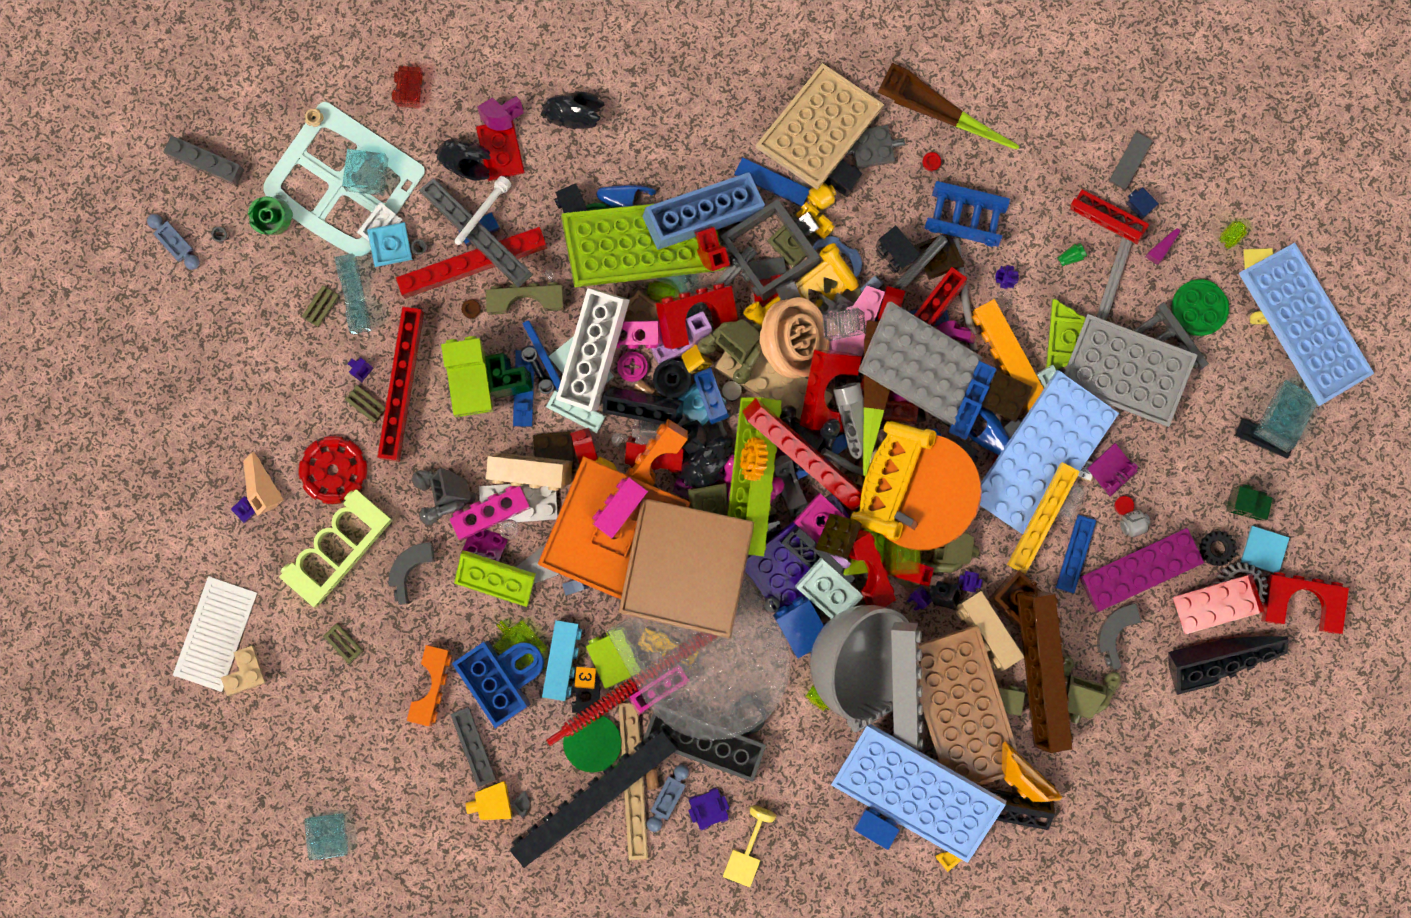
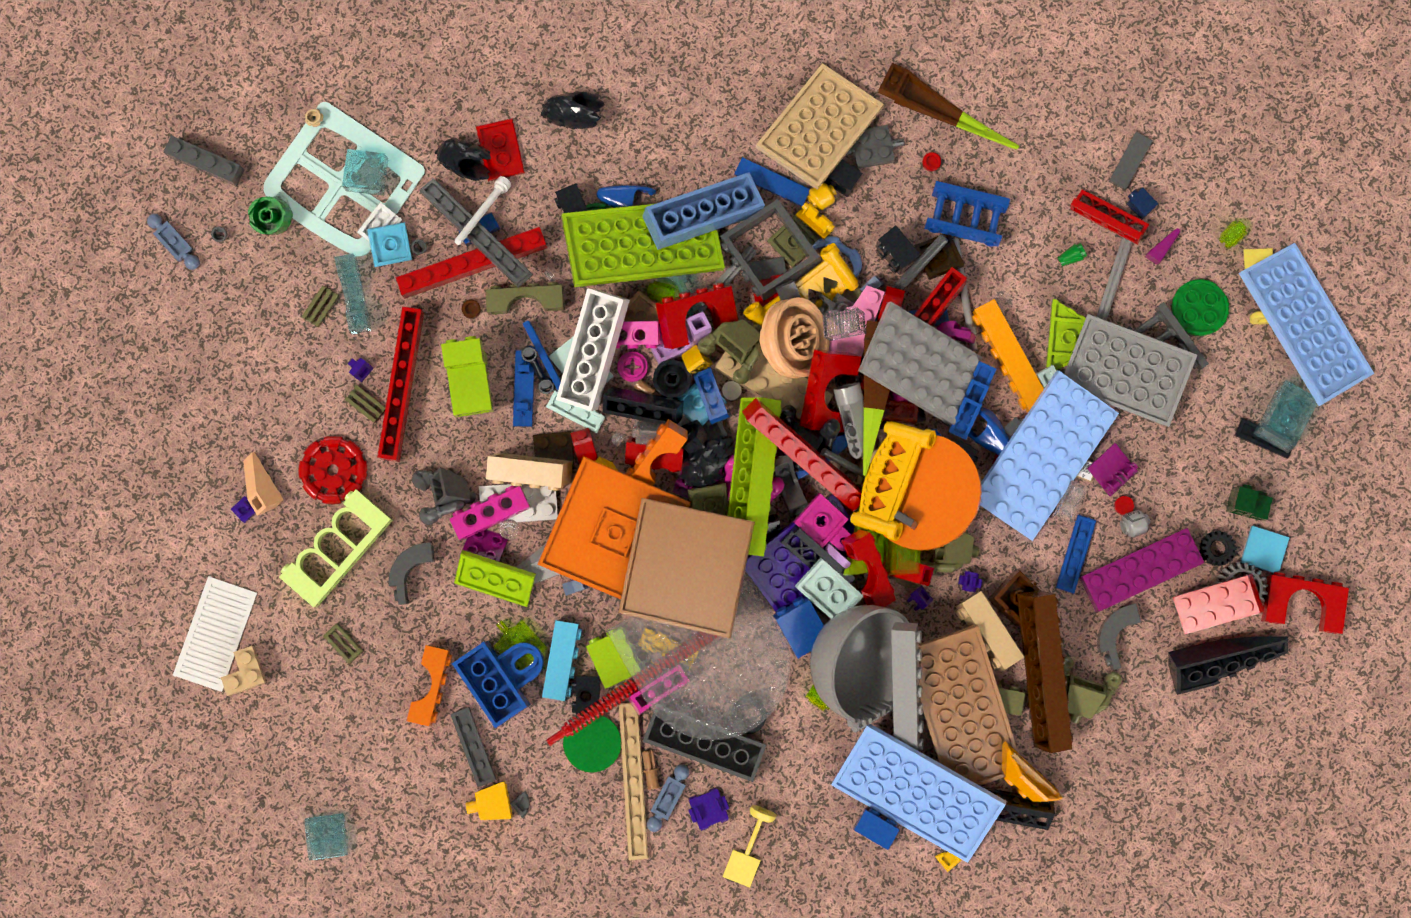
clear red brick [392,66,423,109] -> none
magenta brick [477,96,524,130] -> none
dark green brick [485,352,533,399] -> none
black brick [509,728,678,868] -> none
light orange tile [575,667,596,689] -> none
dark pink brick [592,477,648,538] -> none
red brick [695,226,730,271] -> none
light orange gear [740,437,768,481] -> none
dark grey hinge [764,596,780,612] -> none
tile [794,211,820,237] -> none
dark brown plate [815,513,862,560] -> none
black brick [929,581,962,610] -> none
dark brown plate [982,371,1033,422] -> none
dark purple gear [995,265,1019,289] -> none
yellow plate [1007,462,1080,574] -> none

